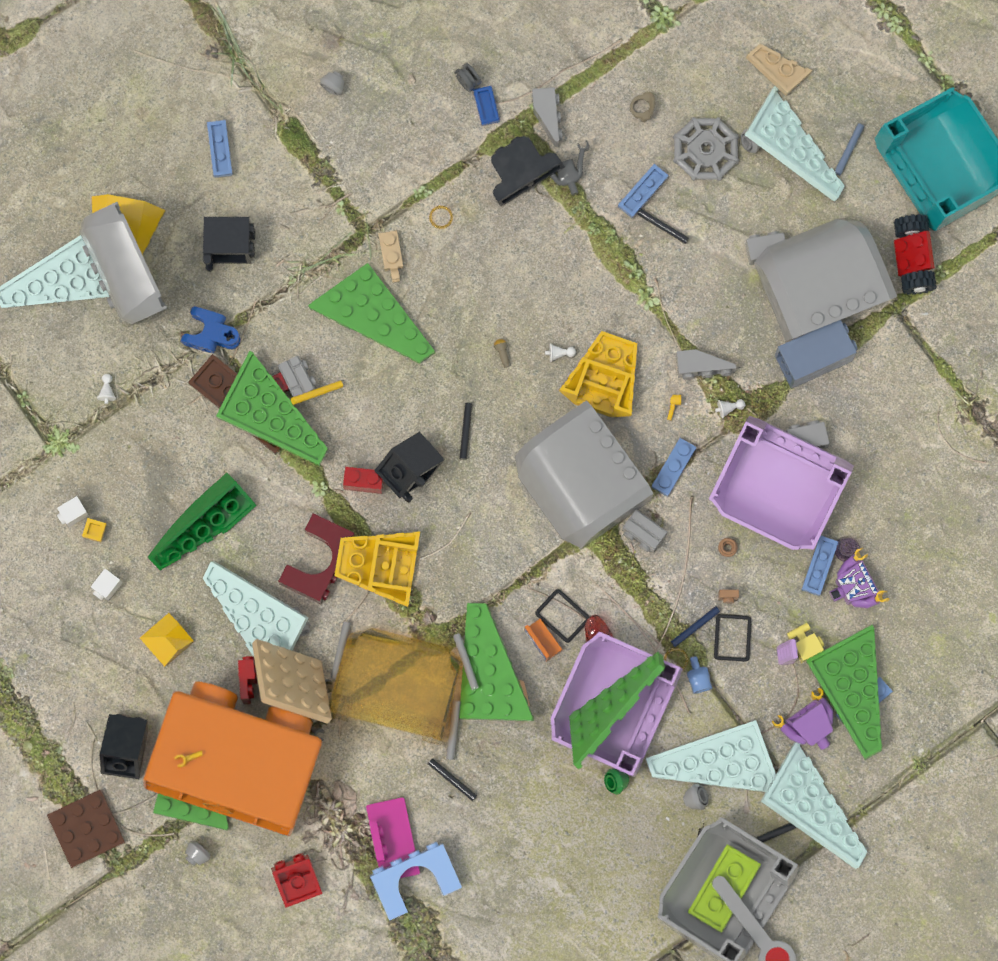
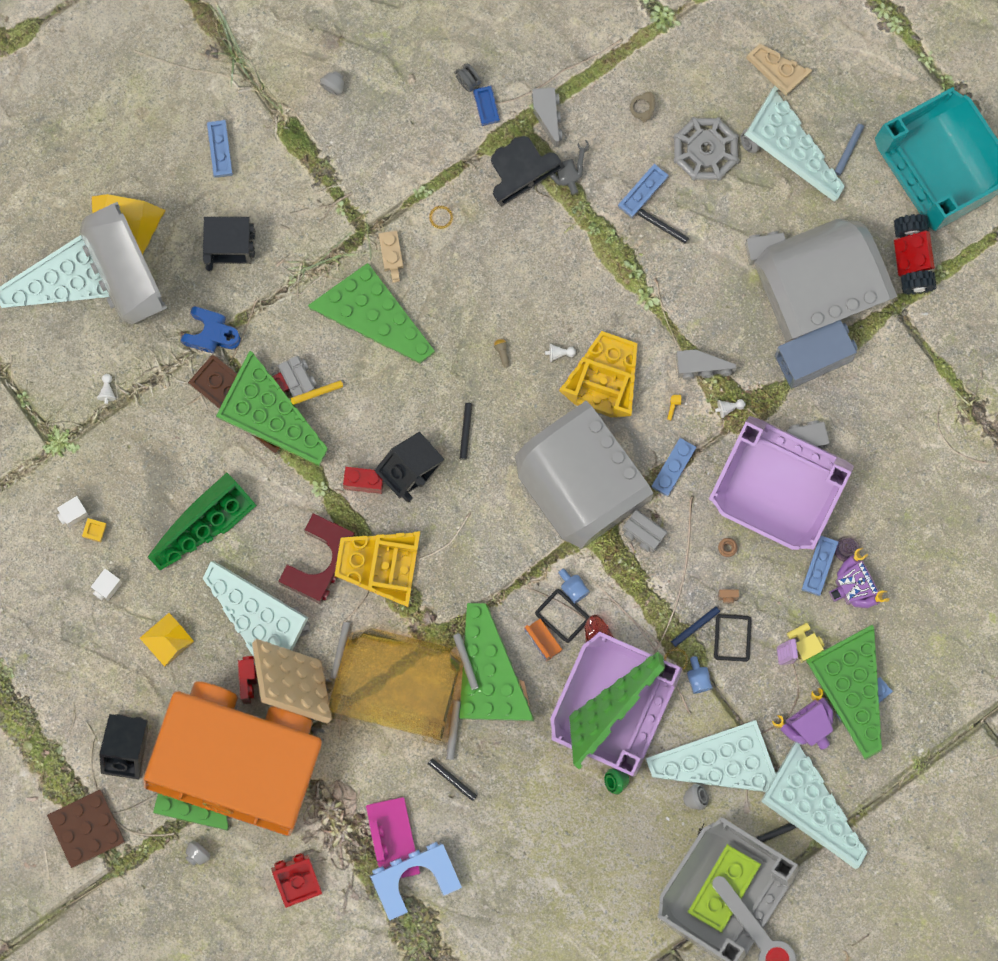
yellow hand [174,751,203,767] -> none
none -> medium blue piece [558,568,590,604]

